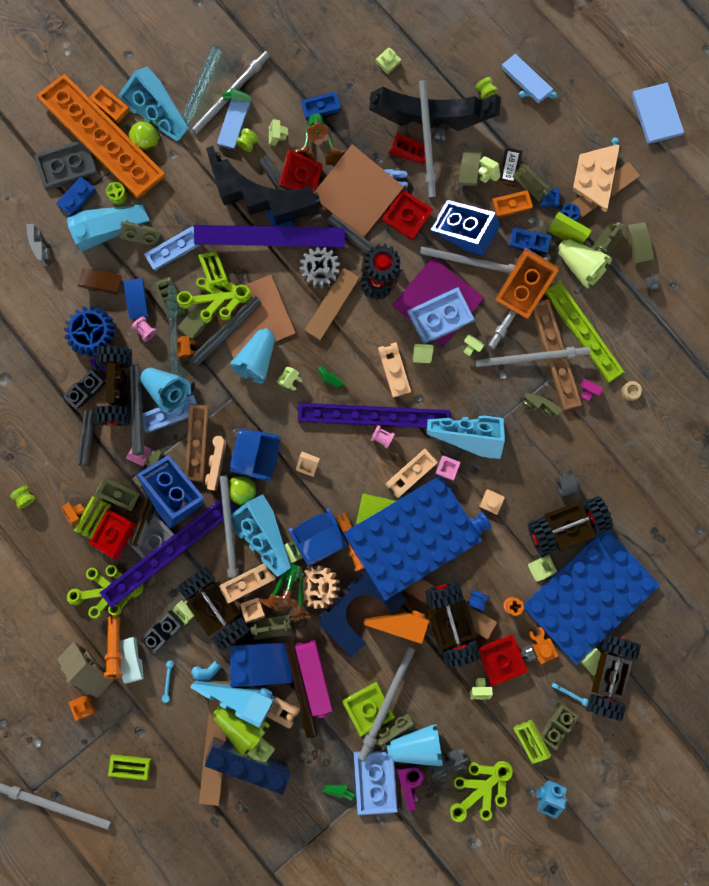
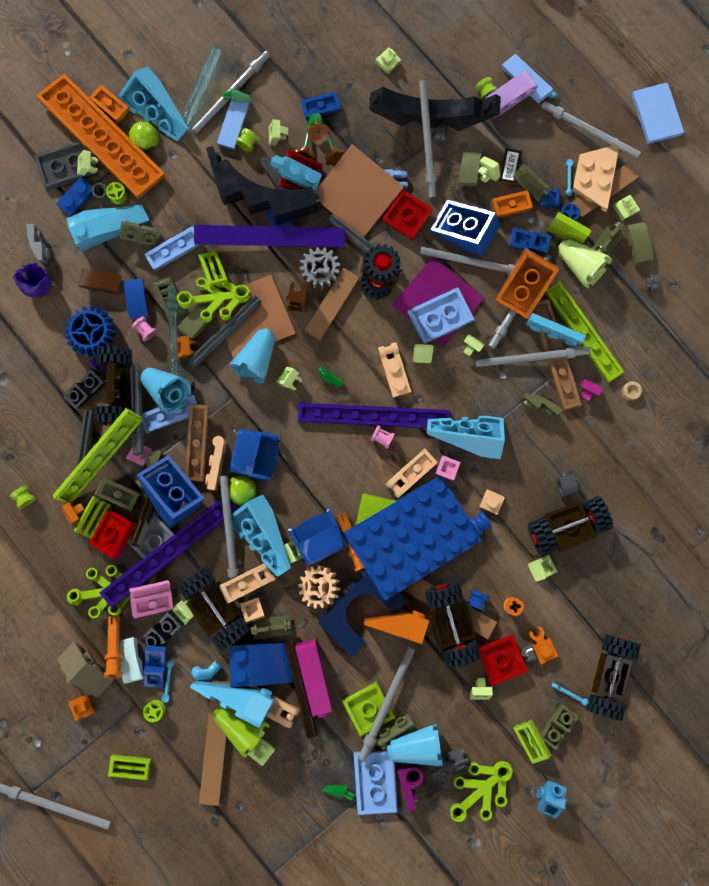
dark blue arch [205,737,291,795] -> none
plant [259,564,312,619] -> none
light nougat plate [296,452,320,477] -> none
red slope [388,132,426,165] -> none
blue plate [524,530,660,665] -> none
yellowish green slope [580,648,601,676] -> none
none -> dark purple hair [13,263,52,298]
none -> lime tile [53,408,143,505]
none -> yellowish green tile [77,150,98,176]
none -> dark grey hinge [92,183,107,198]
none -> bright pink plate [129,580,173,618]
none -> blue slope [143,645,167,688]
none -> lime wheel [143,700,166,722]
none -> medium azure hinge [270,155,322,192]
none -> reddish brown hinge [285,282,309,313]
none -> lavender beam [486,70,538,118]
none -> medium azure plate [526,313,586,347]
none -> light grey bar [541,101,641,159]
none -> medium azure hinge [566,159,574,196]
none -> yellowish green tile [613,195,640,221]

